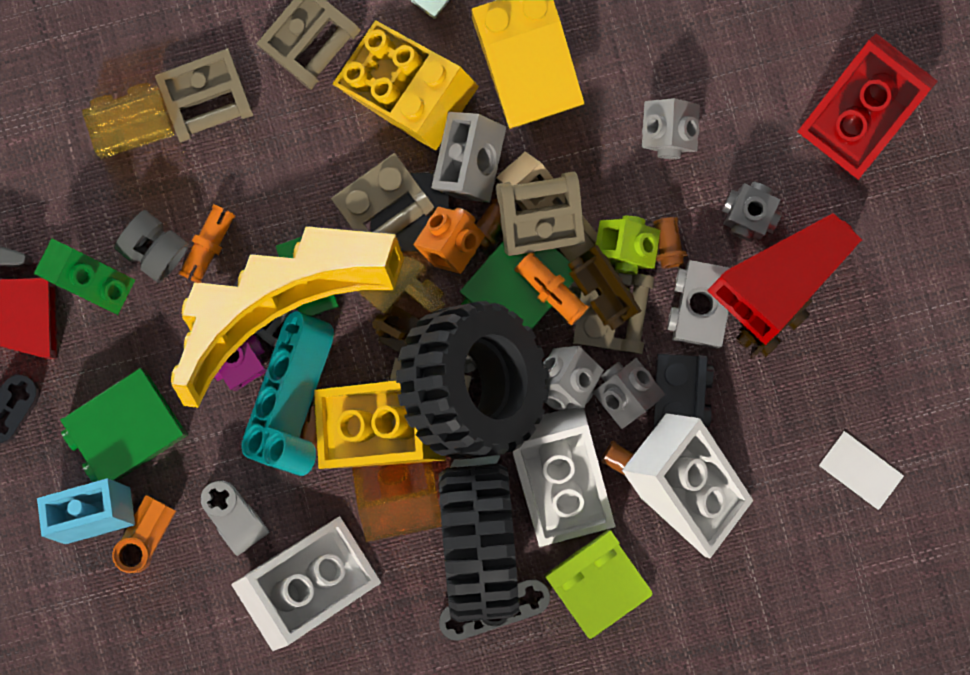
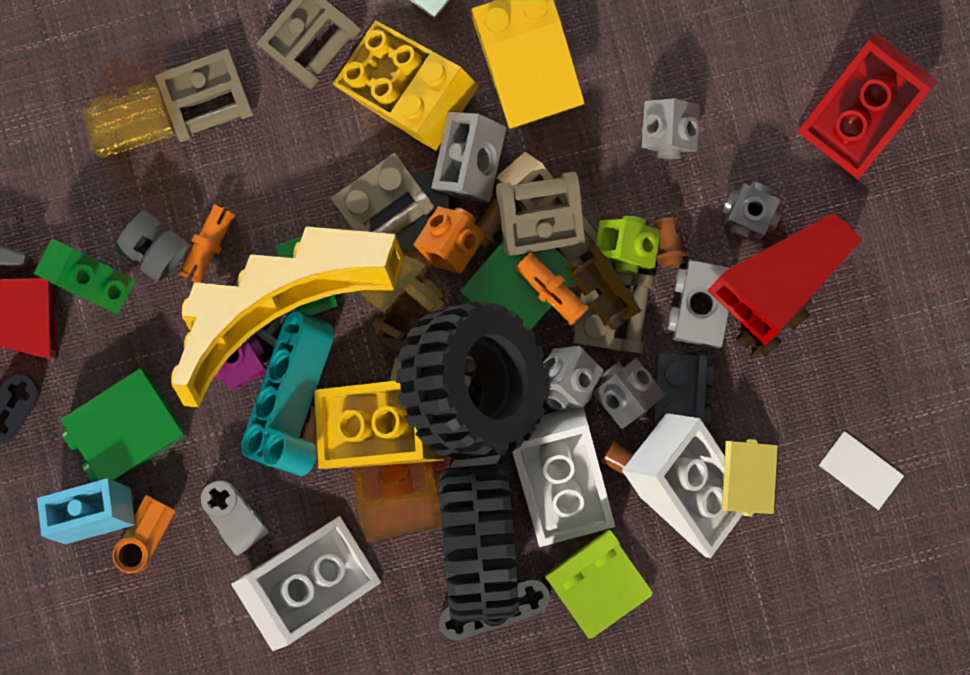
none -> light yellow piece [722,439,778,517]

